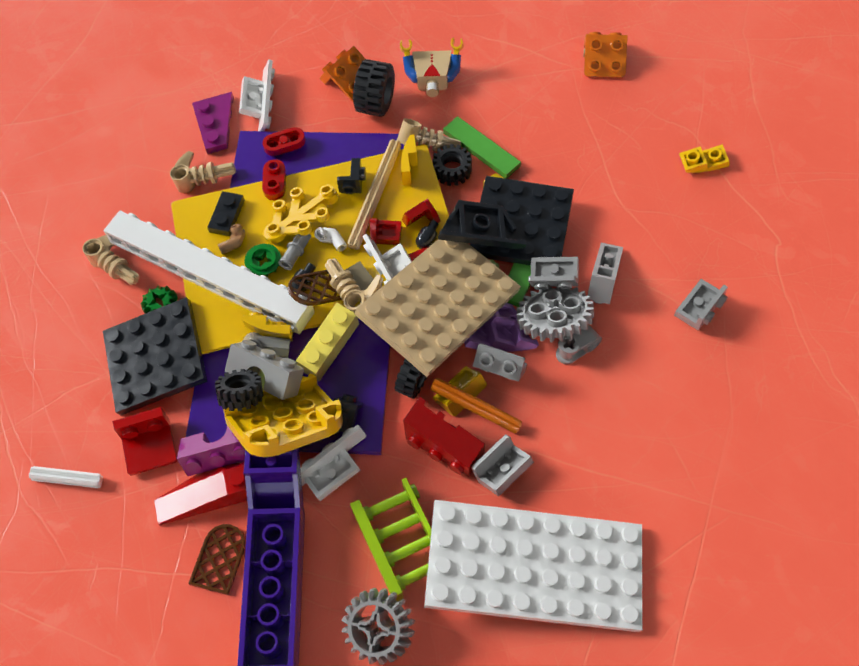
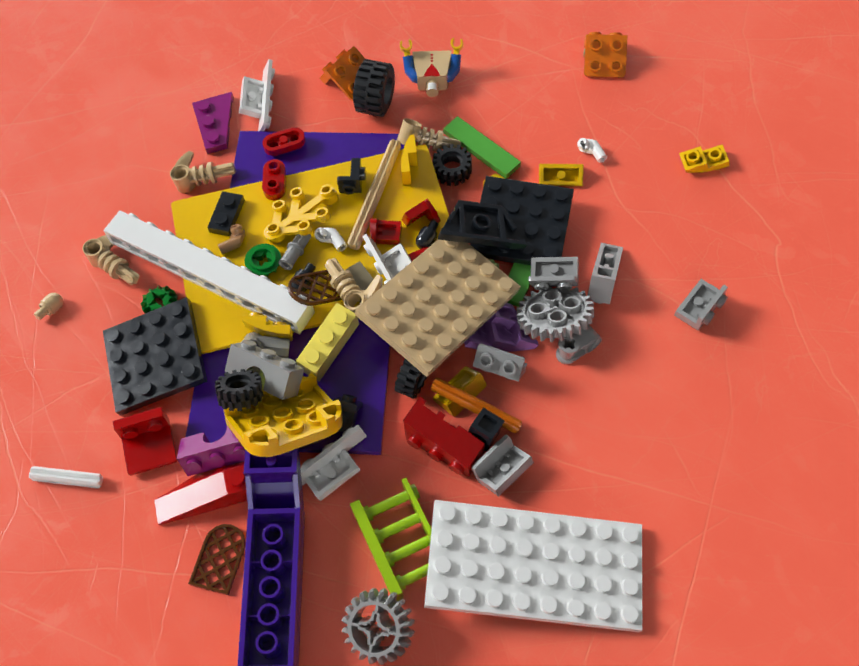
none -> tan cylinder [33,293,63,320]
none -> black brick [468,407,505,452]
none -> yellow slope [539,164,584,186]
none -> white arm [577,138,607,163]

